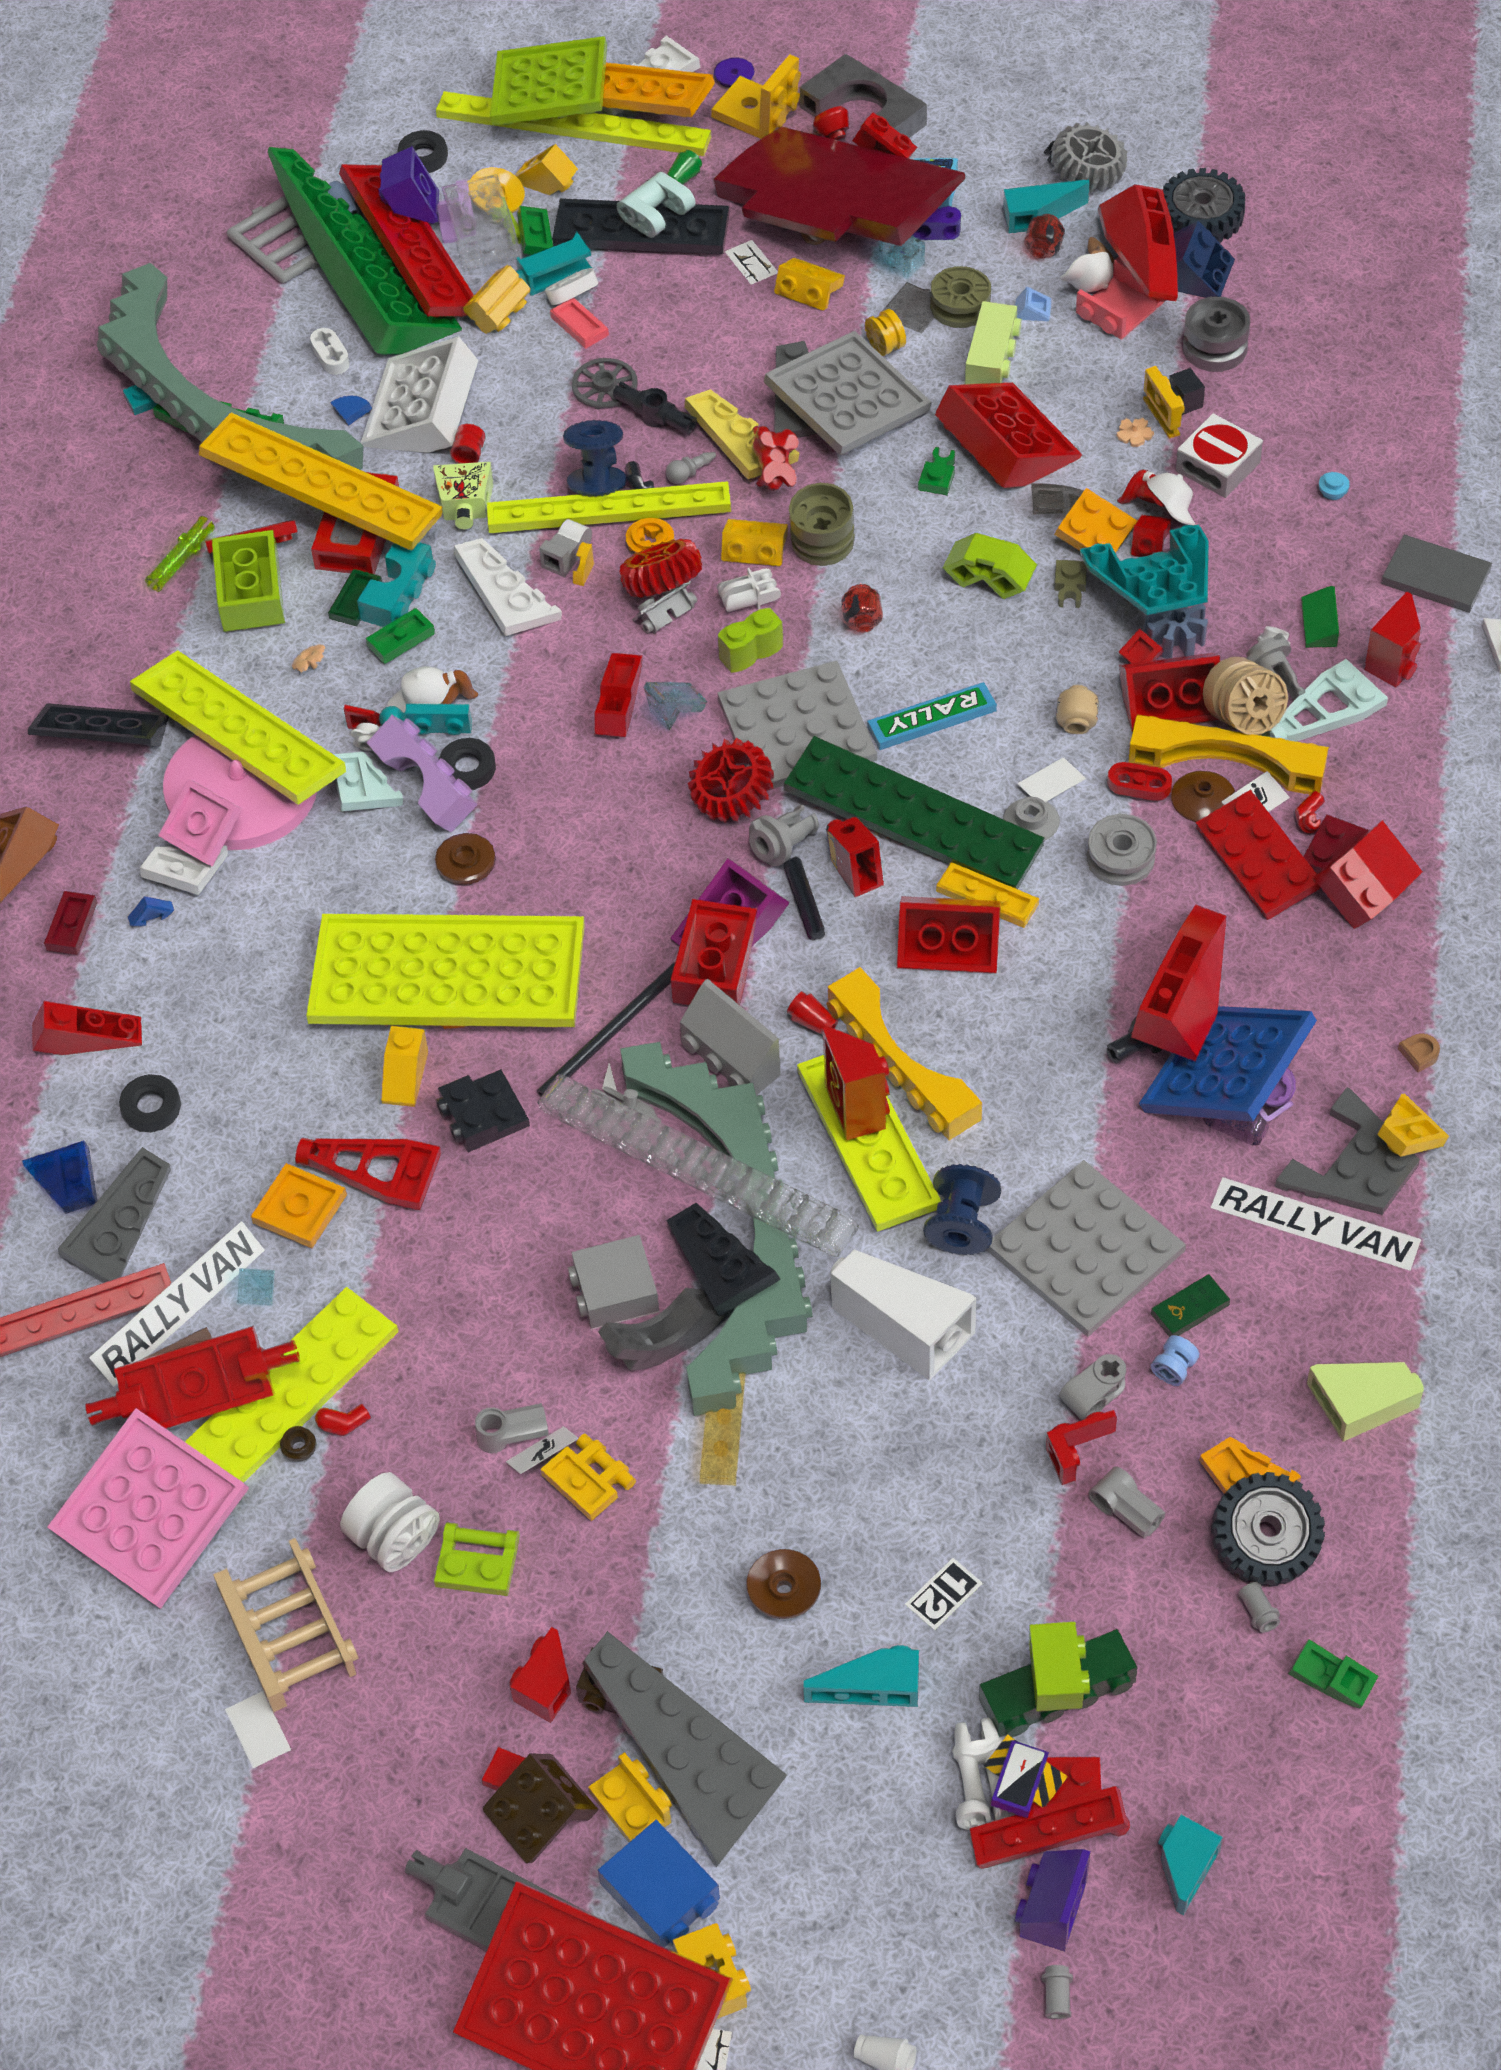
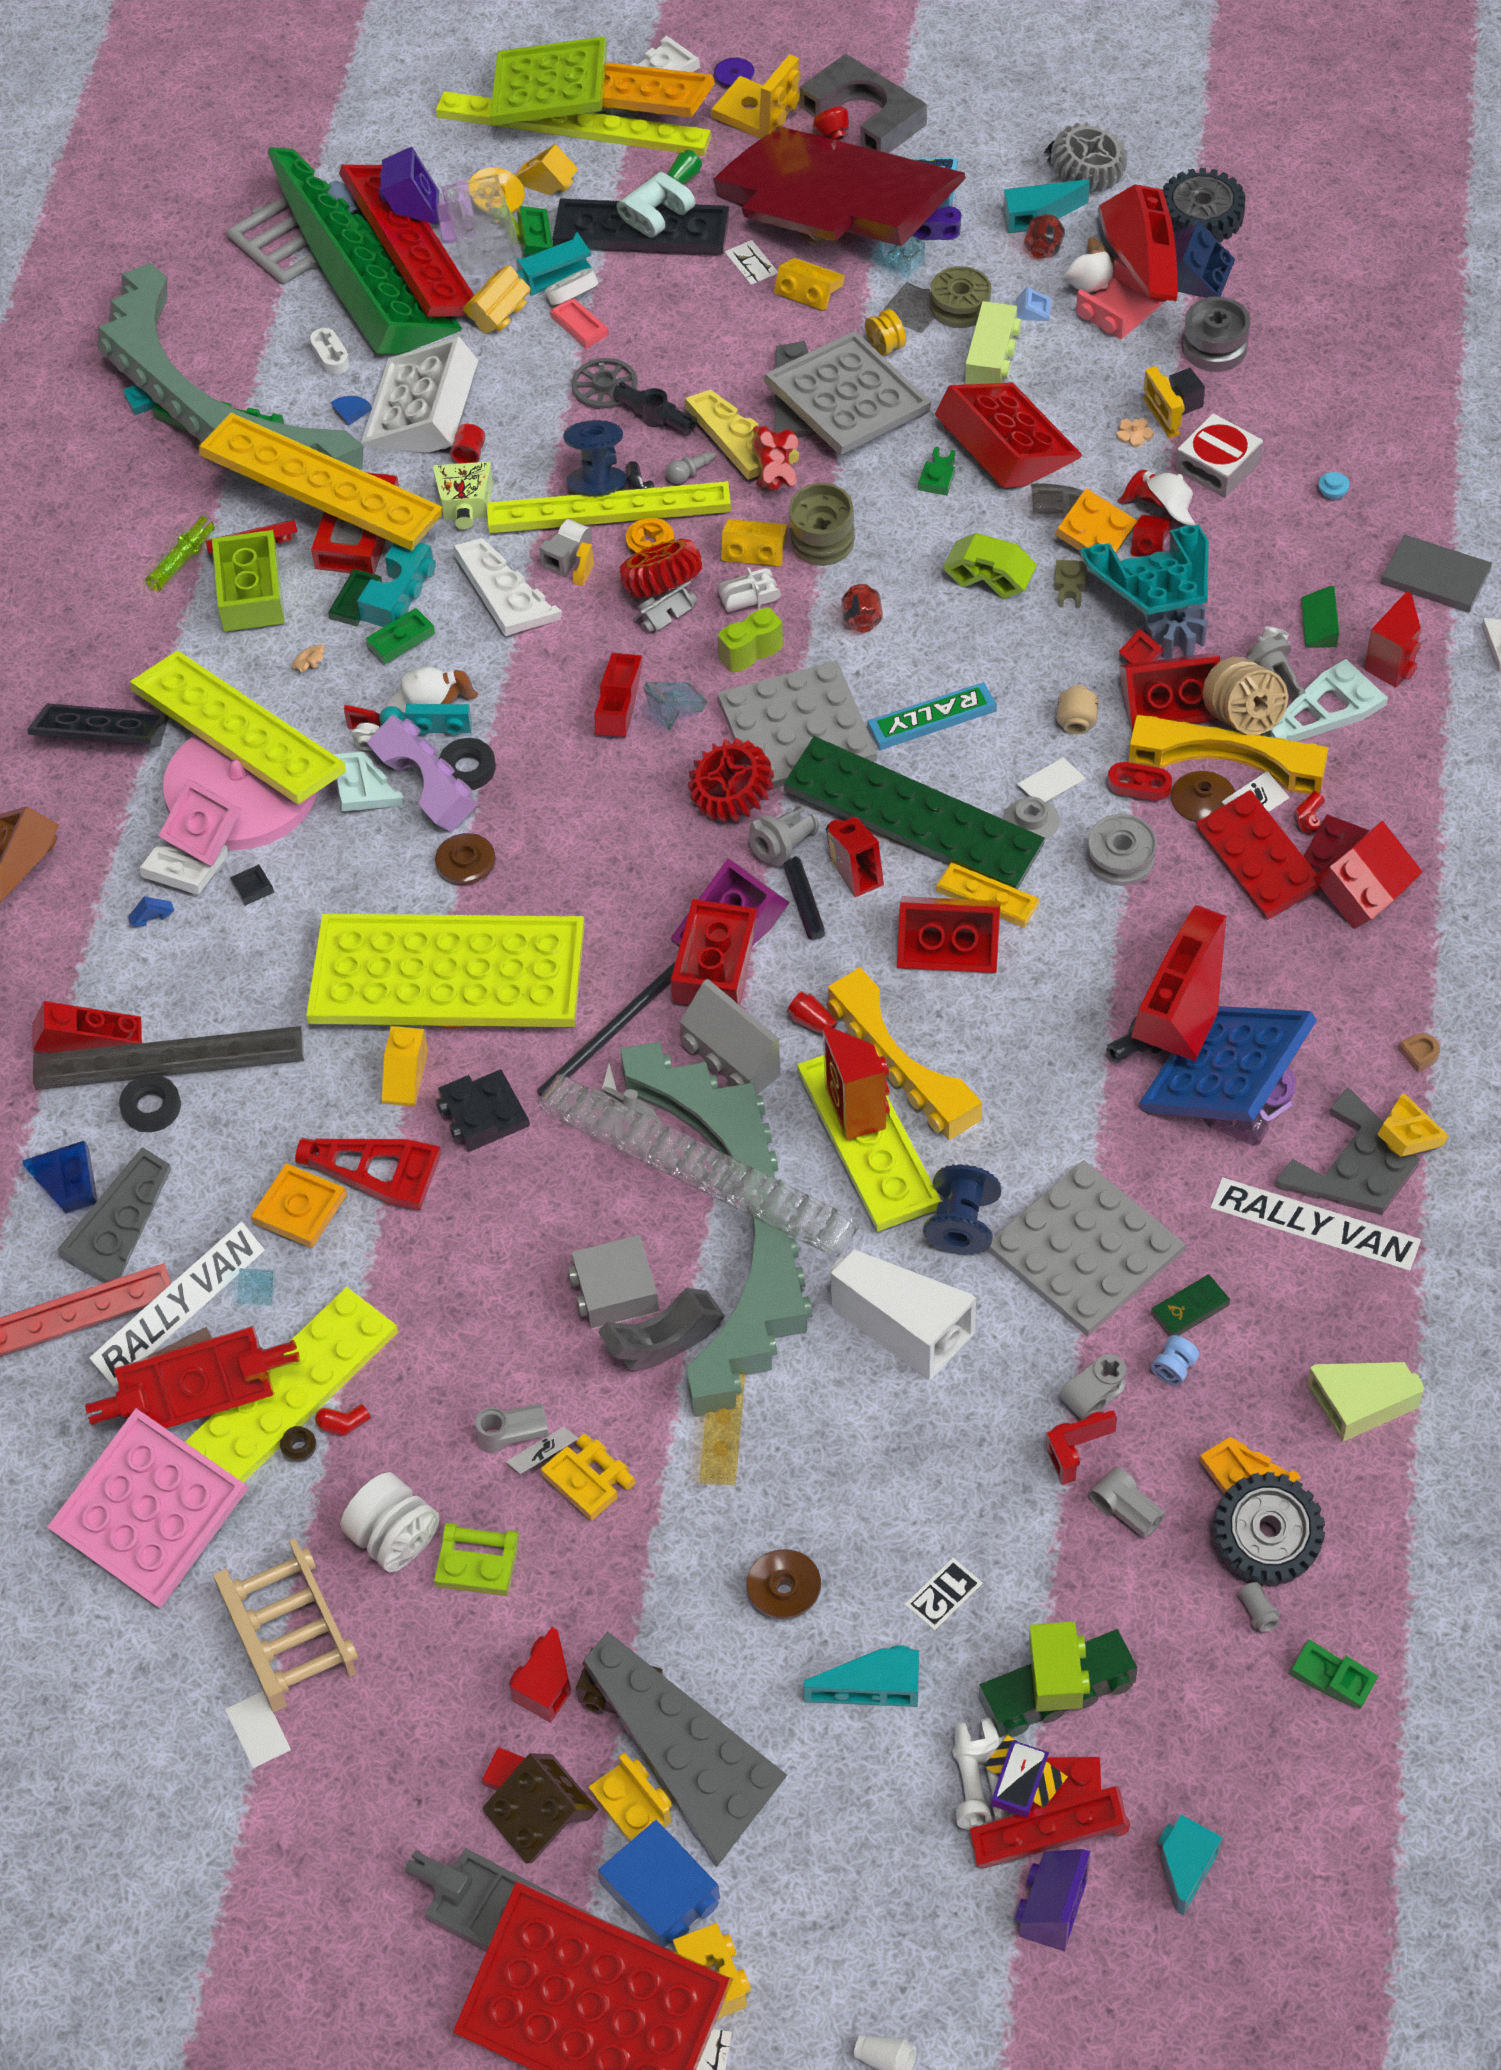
dark red plate [44,891,97,955] -> none
black tyre [397,130,448,173] -> none
black wing [666,1203,781,1316] -> none
red bracket [852,112,918,159] -> none
light grey pin [1041,1965,1073,2019] -> none
none -> clear smoke plate [33,1026,304,1090]
none -> black tile [230,864,274,906]

